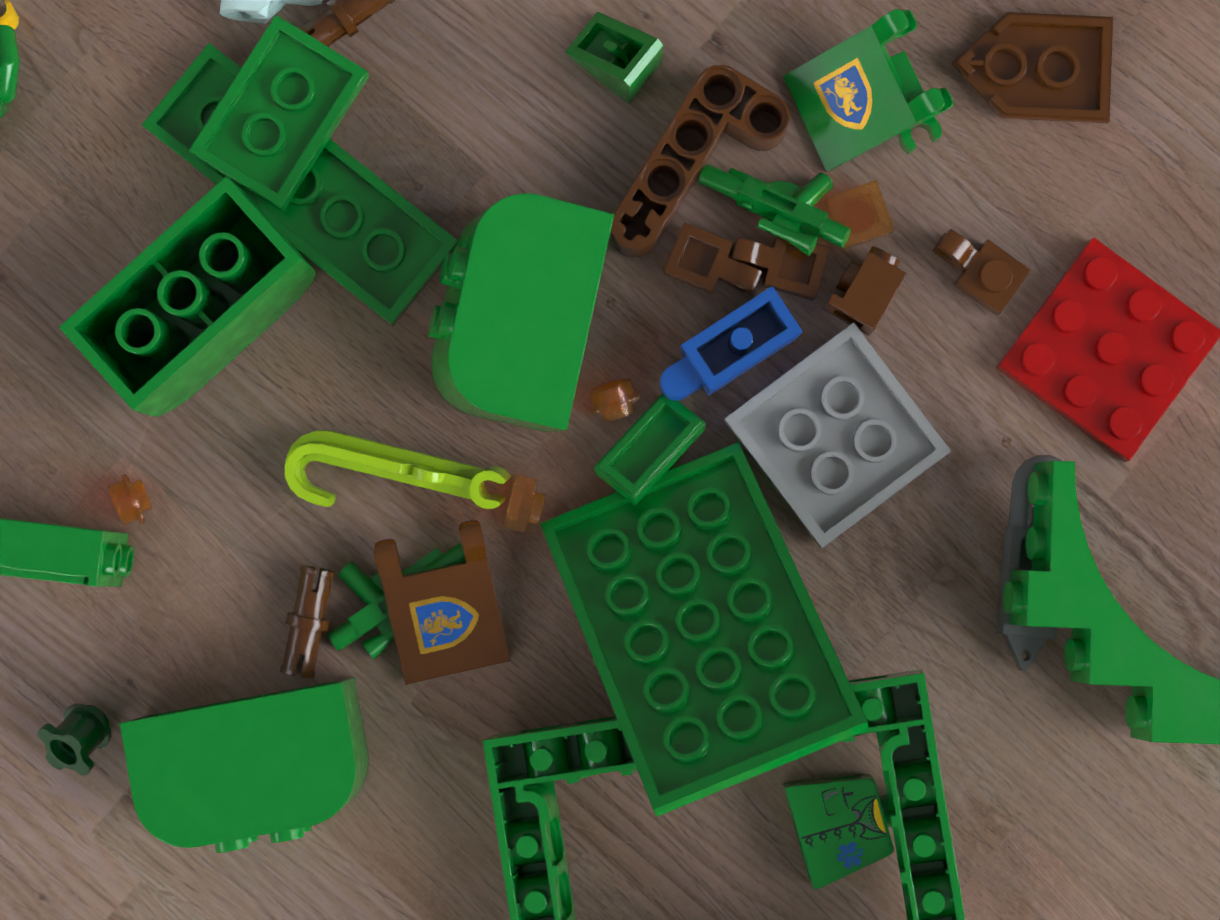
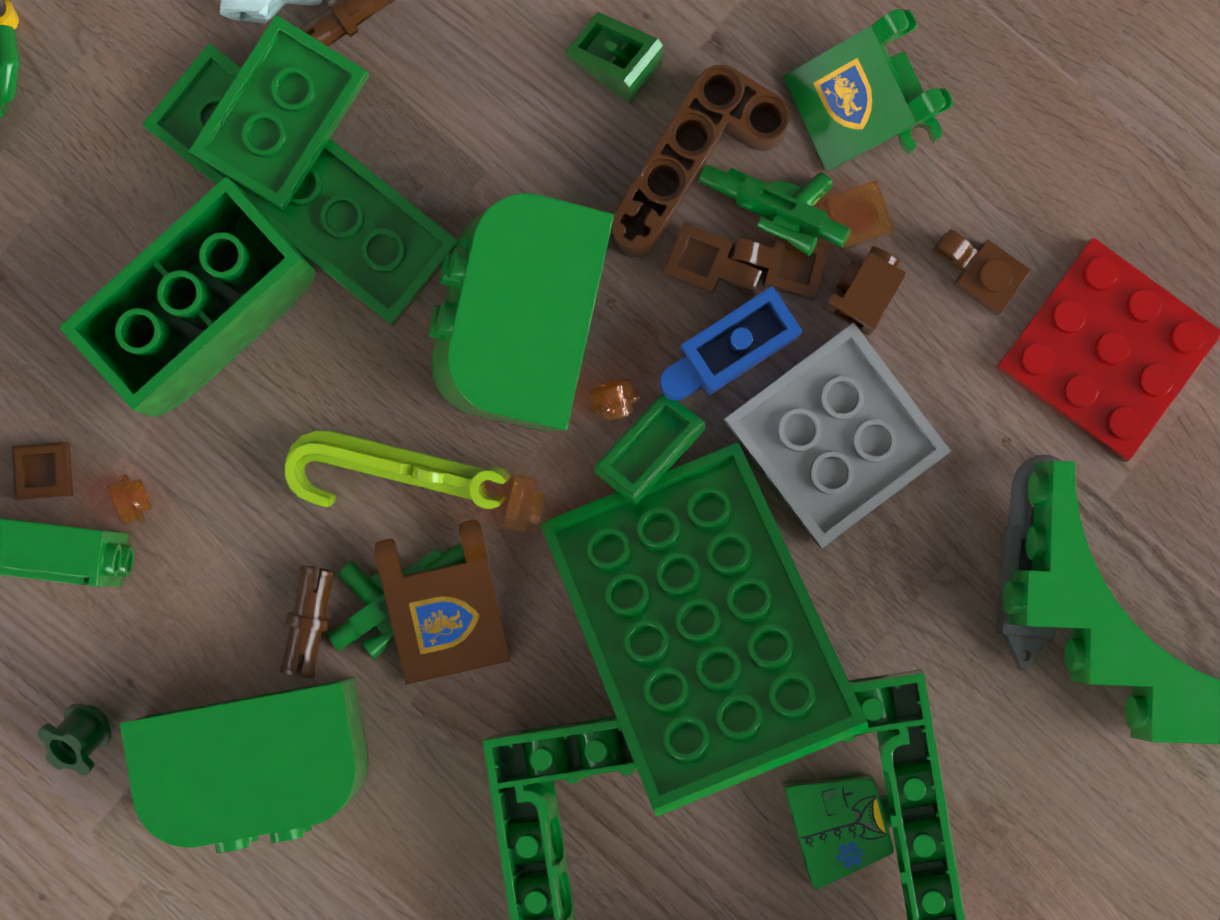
reddish brown tile [951,12,1113,123] -> none
none -> reddish brown tile [12,442,73,500]

